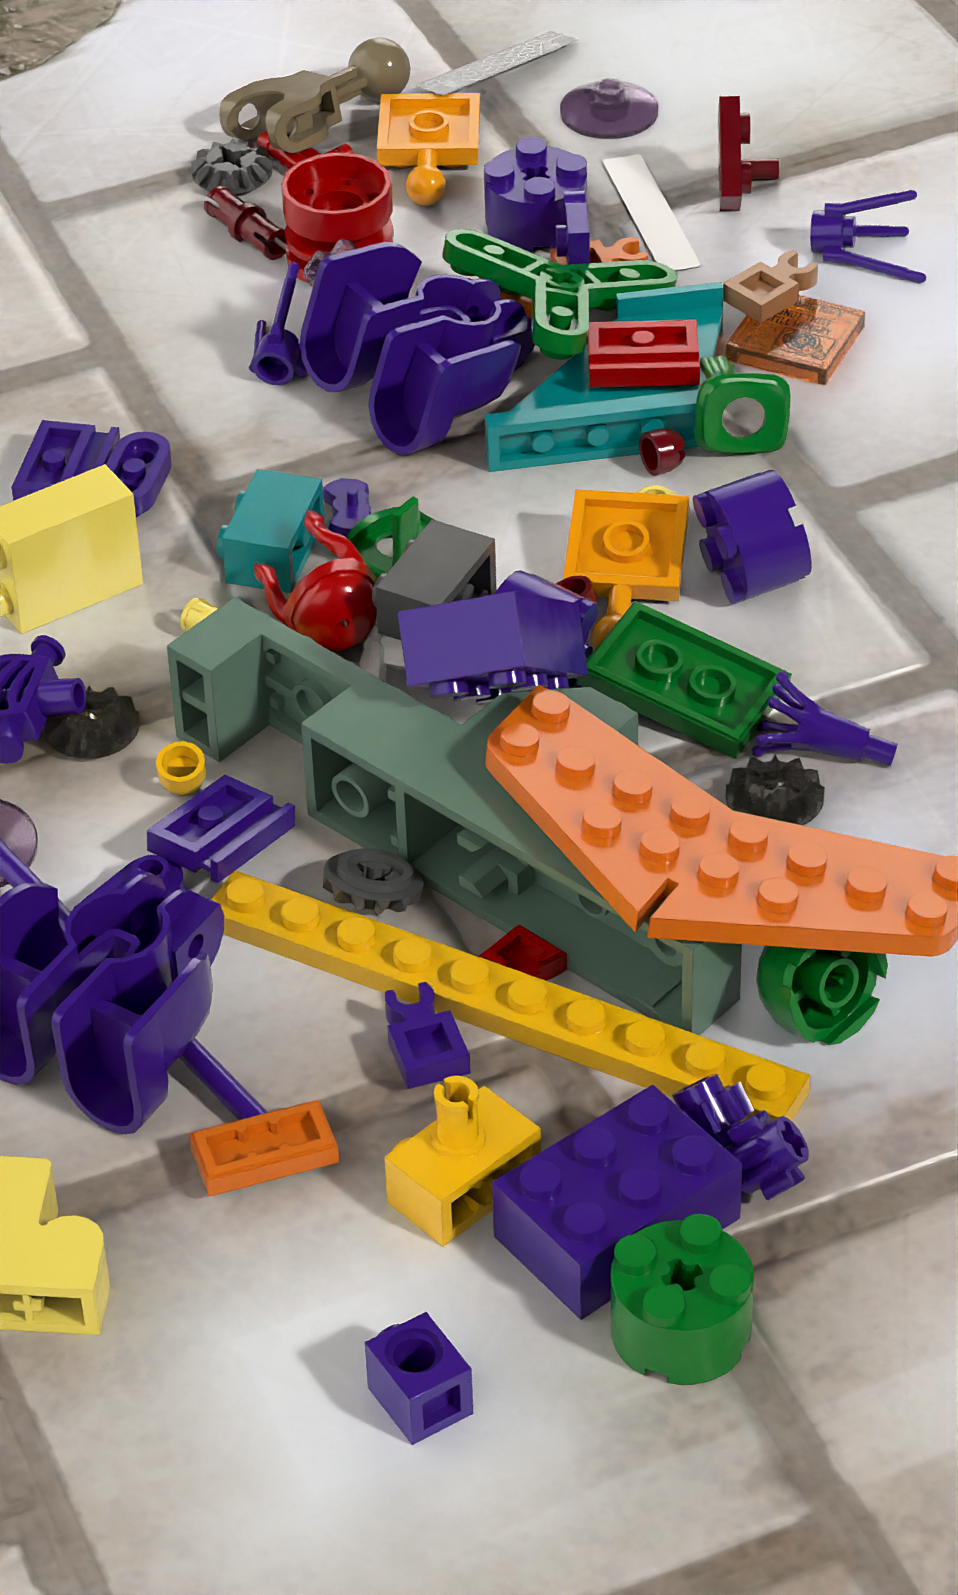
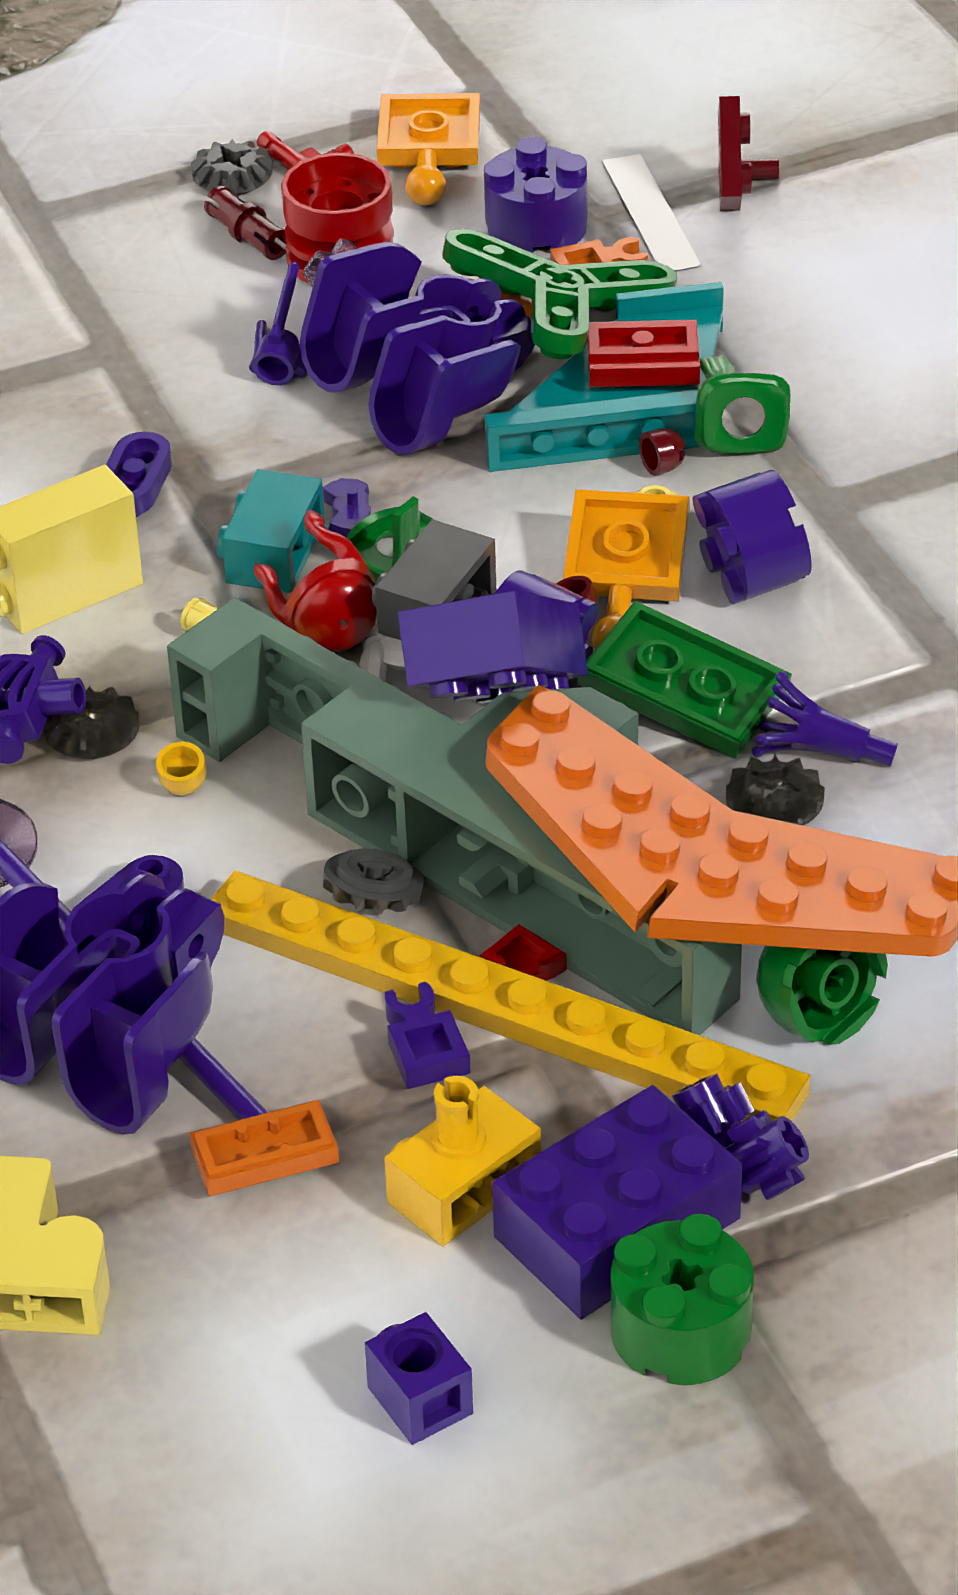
dark purple plate [11,420,120,501] -> none
dark purple plate [147,775,295,883] -> none
dark tan piece [219,38,411,153] -> none
sticker [416,31,578,95] -> none
dark purple plate [556,190,590,265] -> none
clear purple dish [560,78,658,139] -> none
medium nougat plate [723,250,818,323] -> none
clear orange tile [725,295,865,385] -> none
dark purple plant [810,190,927,283] -> none

